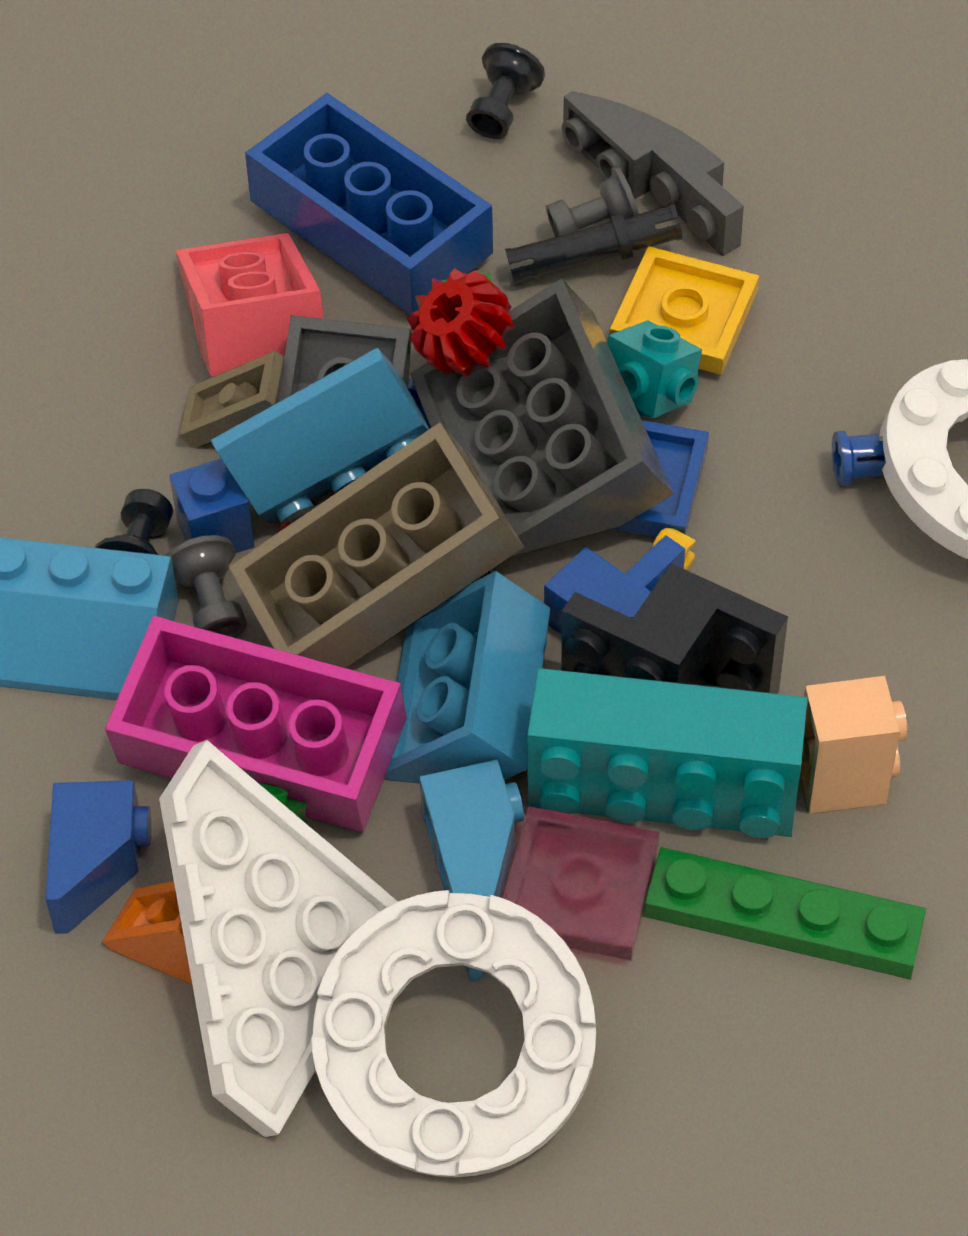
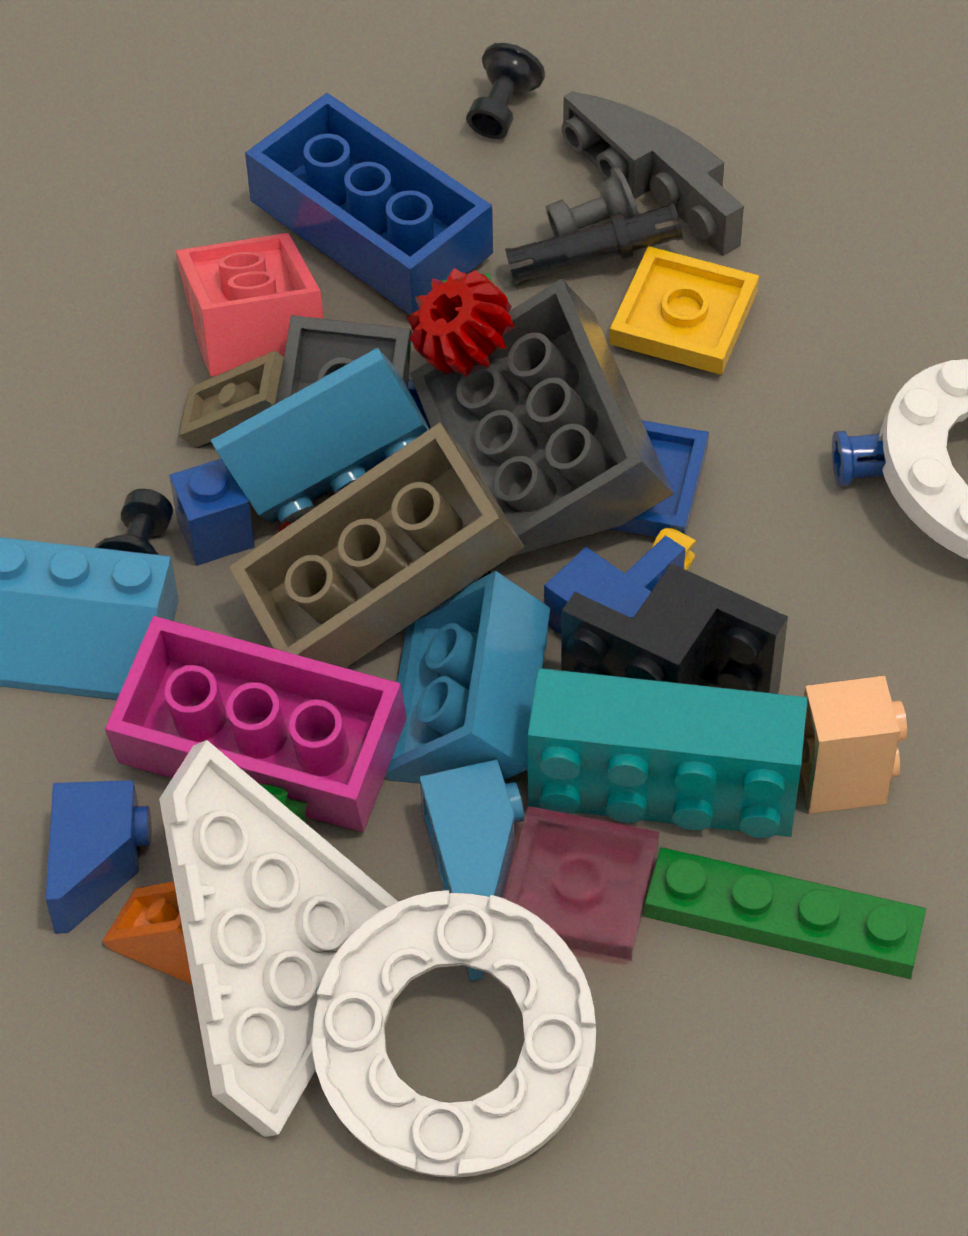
dark grey piece [165,535,247,638] -> none
teal brick [607,320,702,418] -> none

